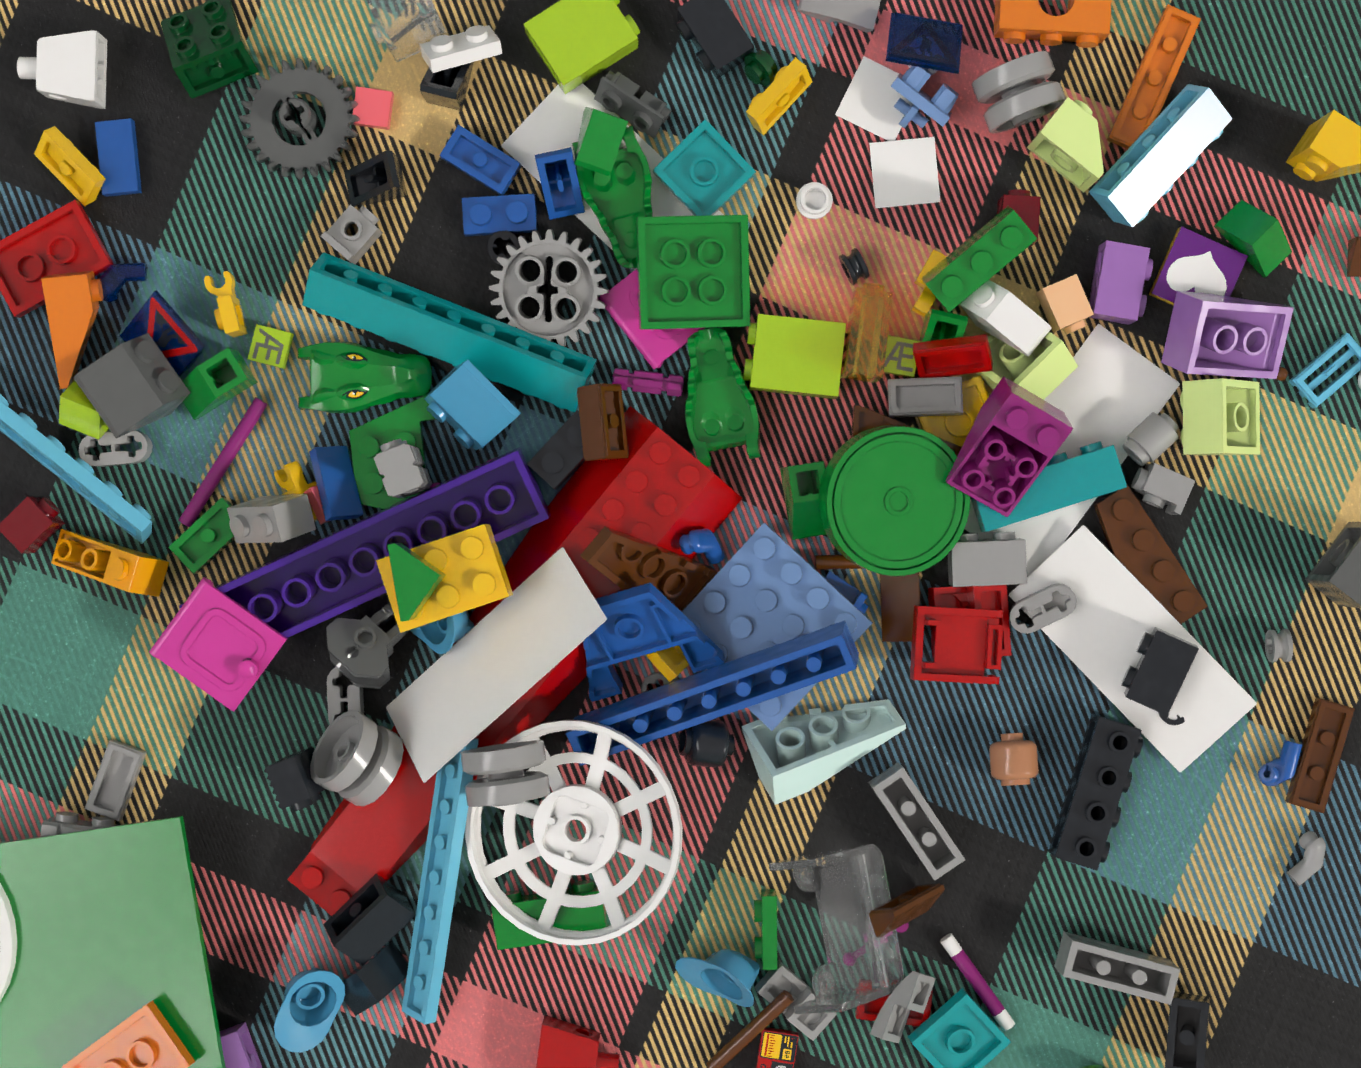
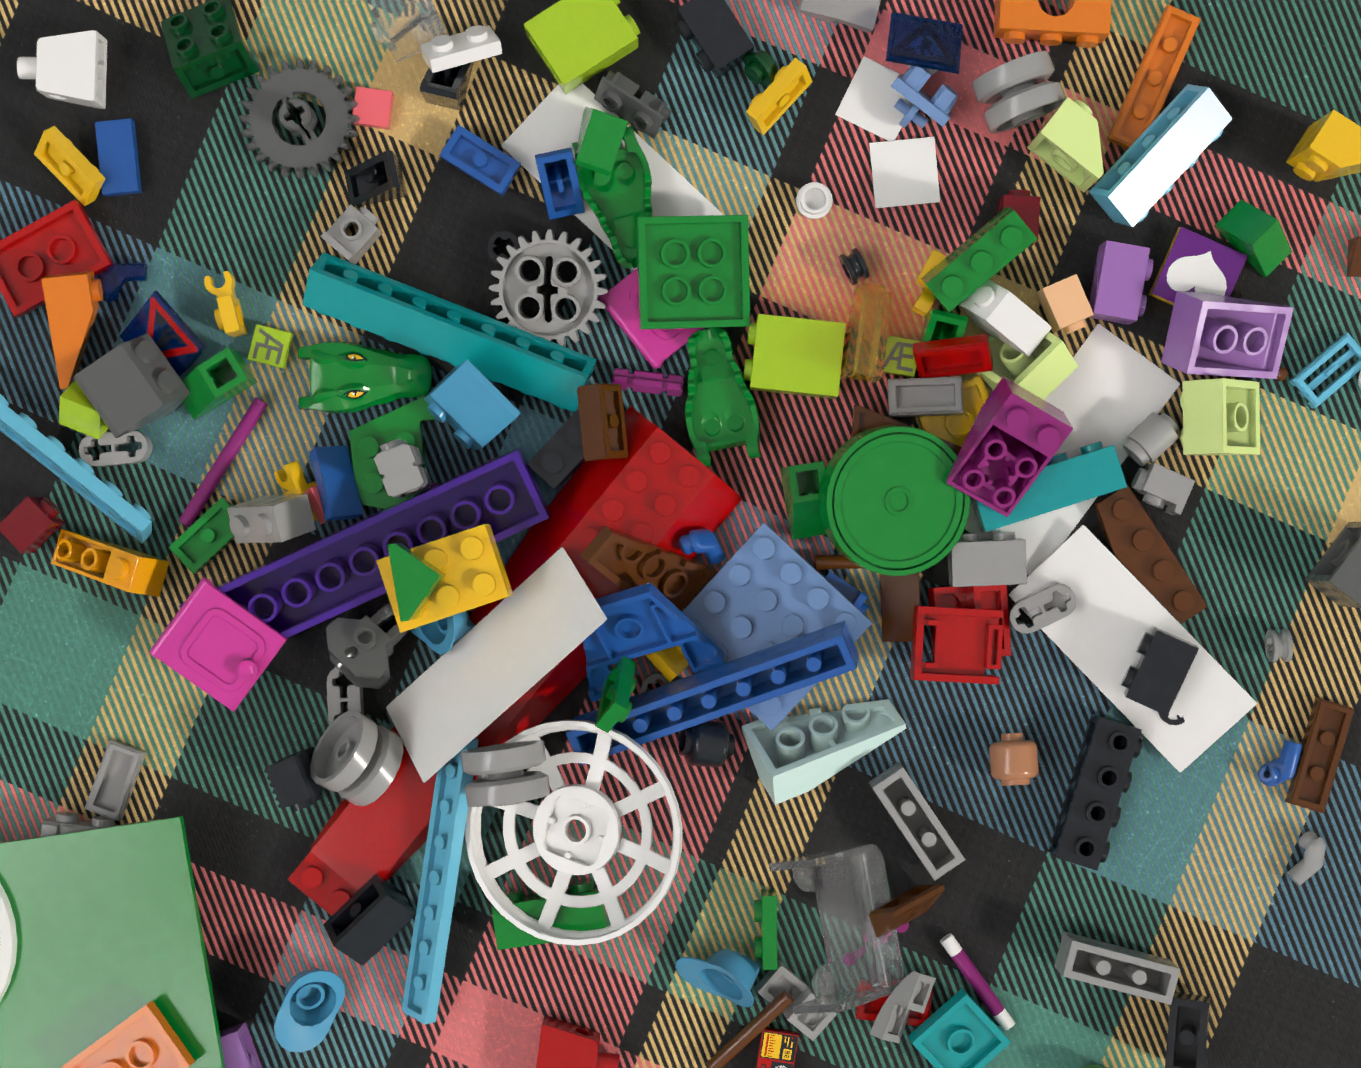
black slope [342,941,409,1016] -> none
blue plate [462,194,538,237] -> none
teal plate [653,119,756,216] -> none
none -> green plate [595,656,637,733]

